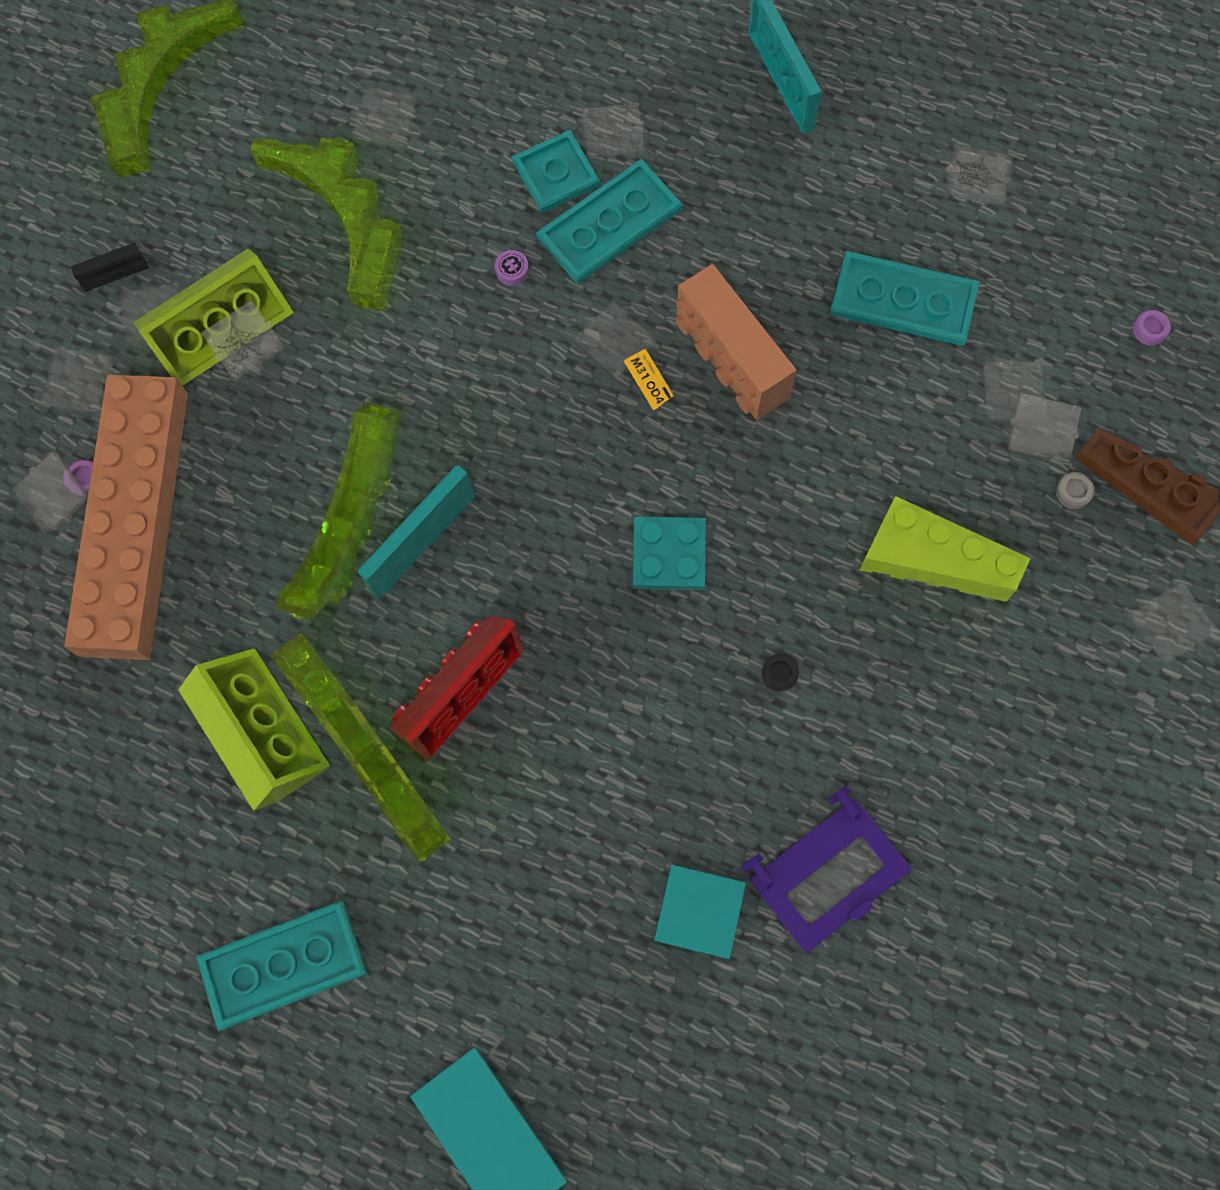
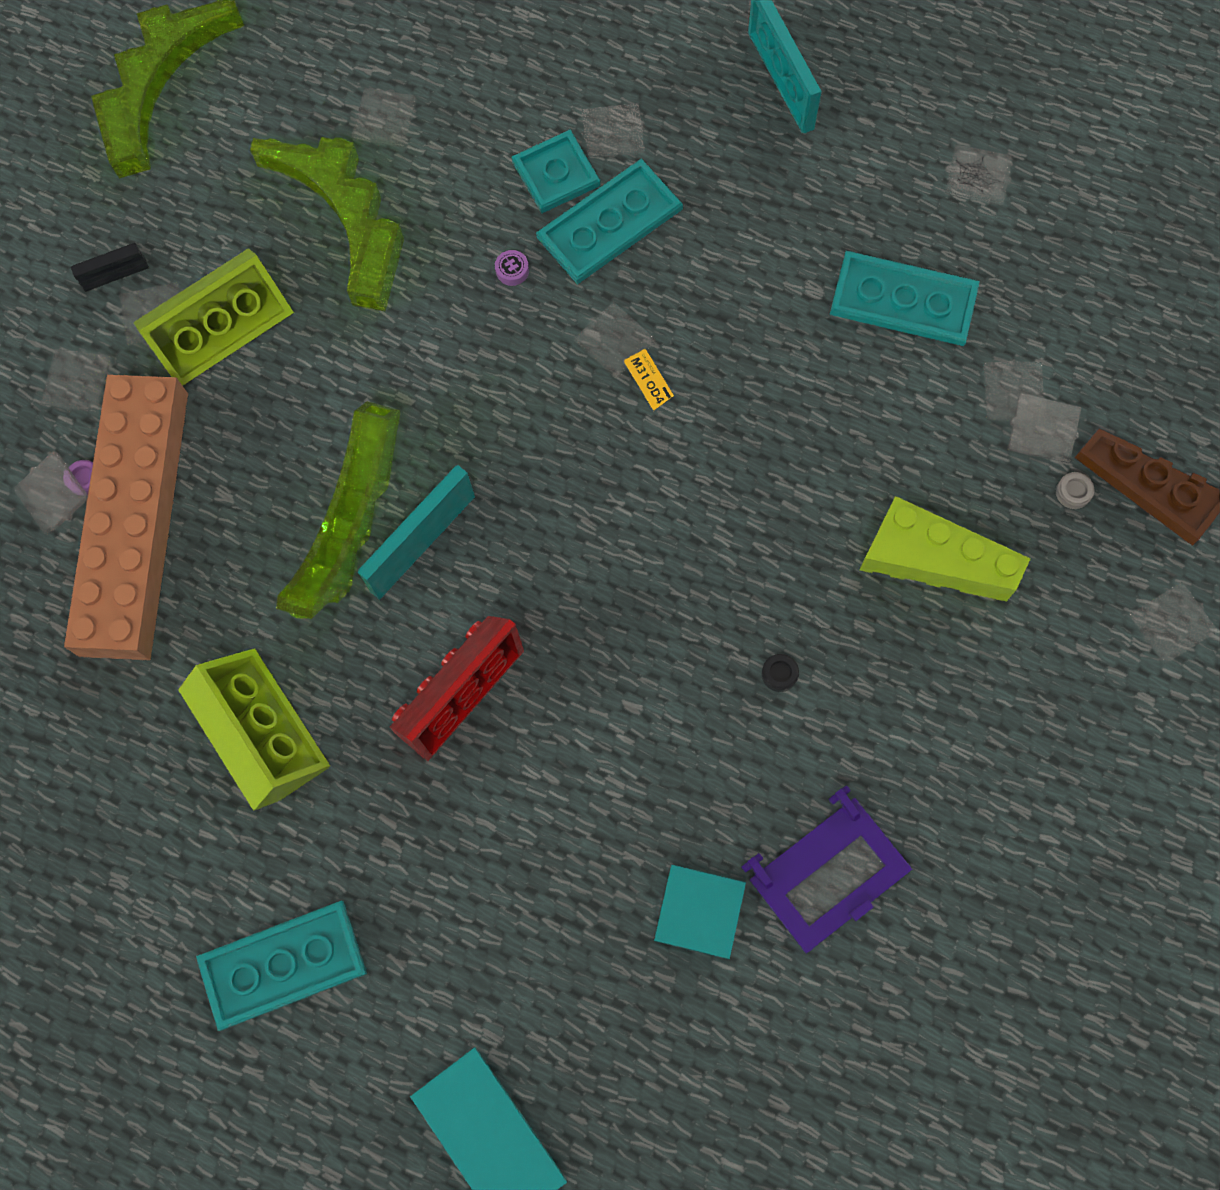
clear piece [201,300,285,381] -> none
clear neon green arch [270,632,452,863] -> none
teal plate [633,517,706,590] -> none
nougat brick [675,264,797,420] -> none
medium lavender tile [1133,310,1171,346] -> none

